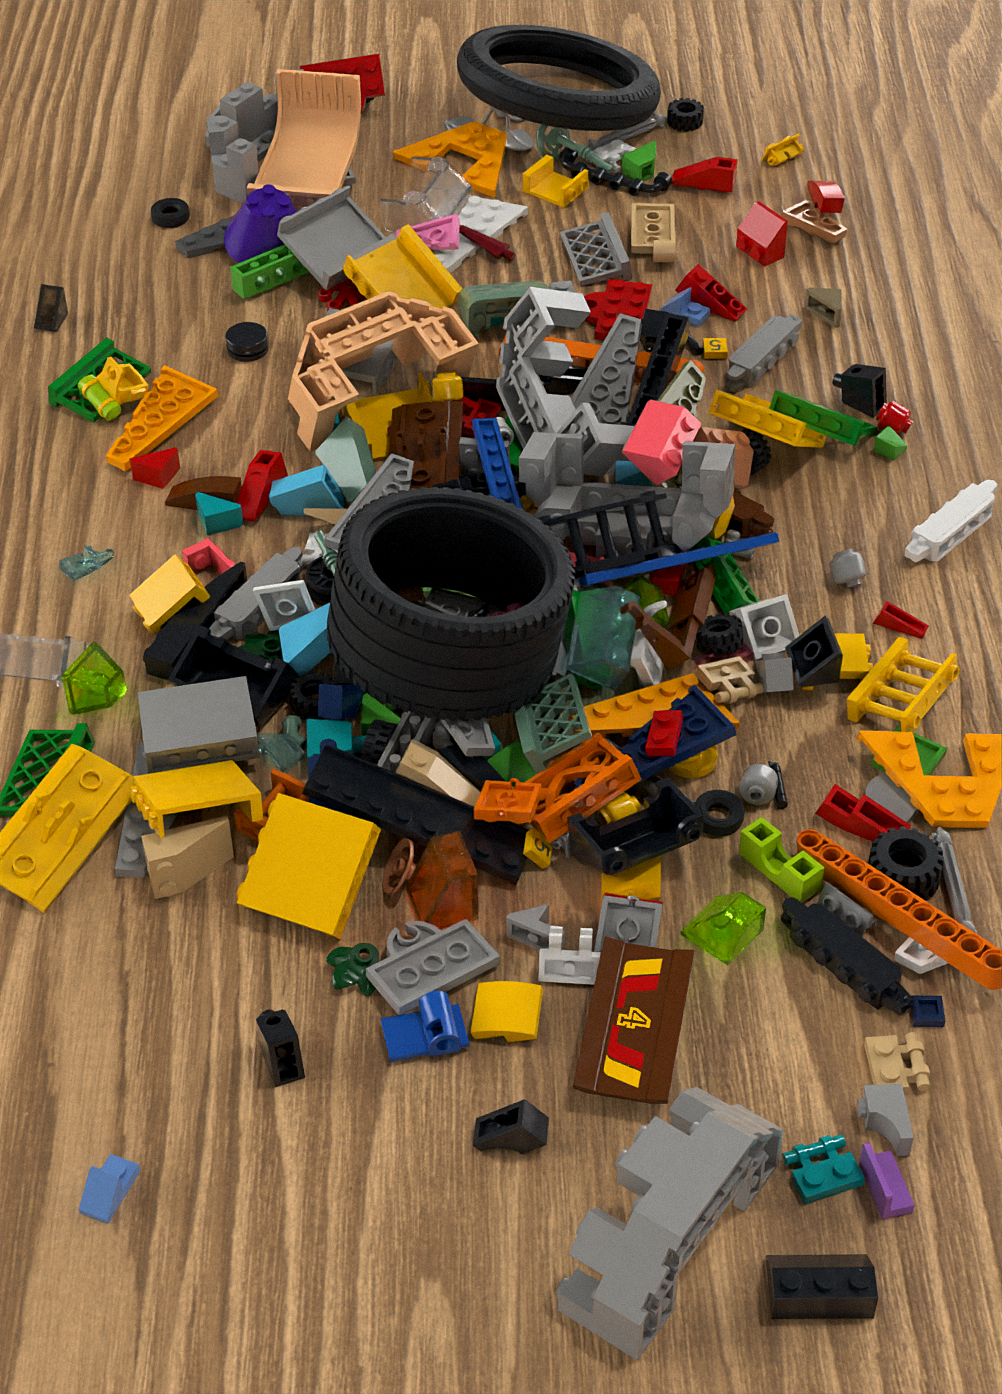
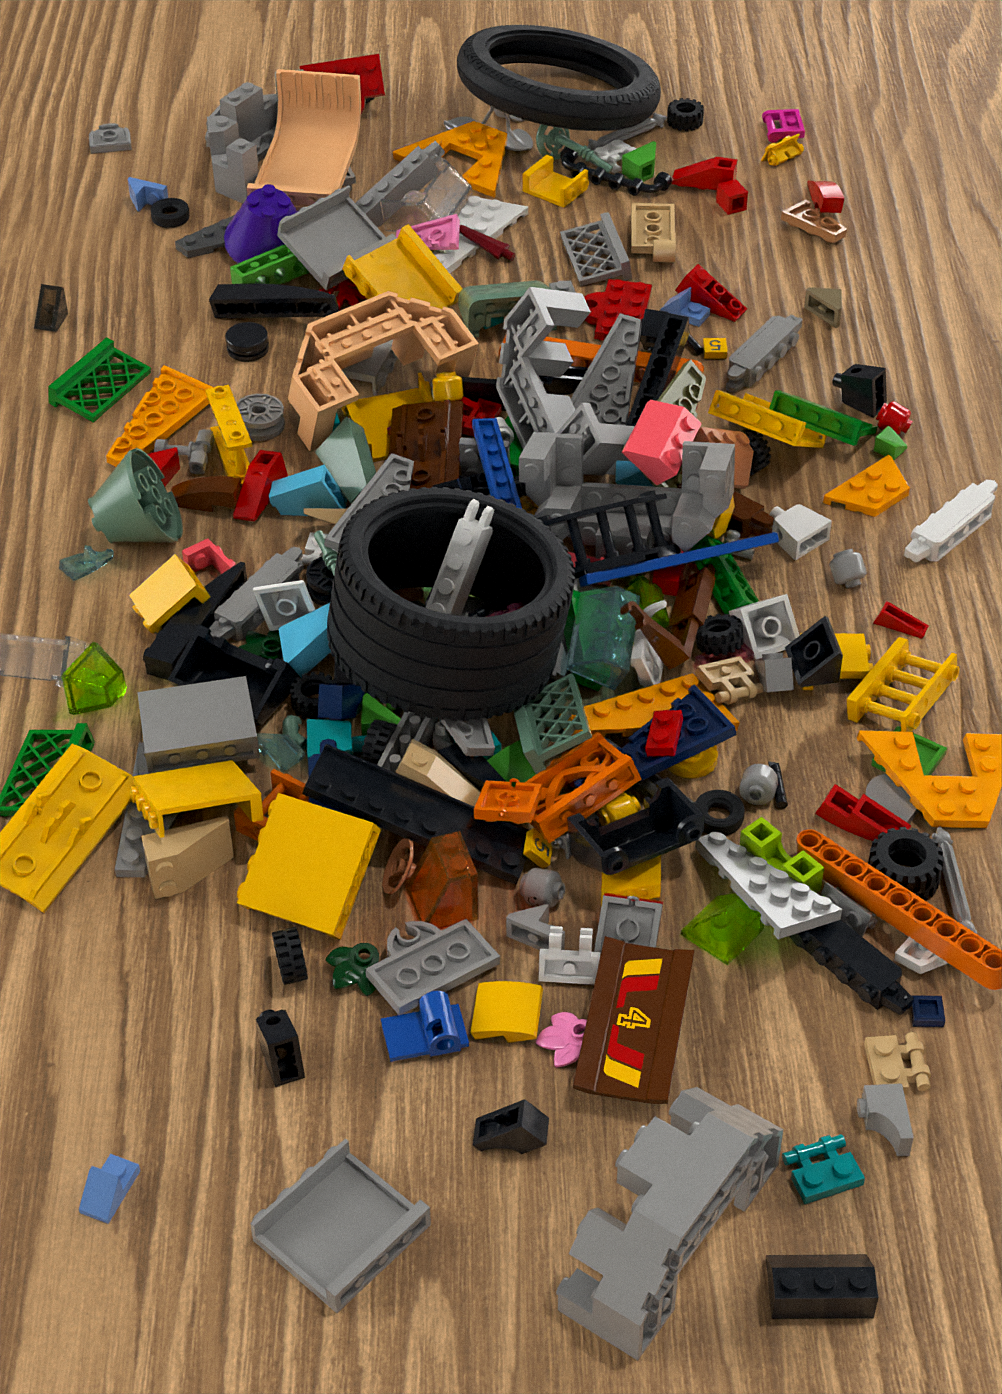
yellow piece [78,357,149,421] -> none
teal slope [195,492,244,535] -> none
red slope [736,201,788,267] -> none
medium lavender panel [859,1143,915,1219] -> none
none -> sand green cone [88,448,183,543]
none -> light grey tile [89,123,132,154]
none -> medium blue slope [128,177,168,212]
none -> light grey bar [154,429,214,475]
none -> yellow fence [205,385,253,485]
none -> black slope [209,284,340,318]
none -> light grey wheel [236,393,285,441]
none -> light grey panel [250,1139,431,1313]
none -> black tyre [272,927,308,985]
none -> light grey hinge [355,141,445,227]
none -> white hinge [426,499,494,616]
none -> light grey head [520,868,565,908]
none -> bright pink plate [536,1012,587,1068]
none -> light grey wing [695,832,843,939]
none -> red brick [716,179,748,215]
none -> dark pink plate [762,109,805,143]
none -> white torso [769,504,832,561]
none -> light orange wing [823,455,910,517]

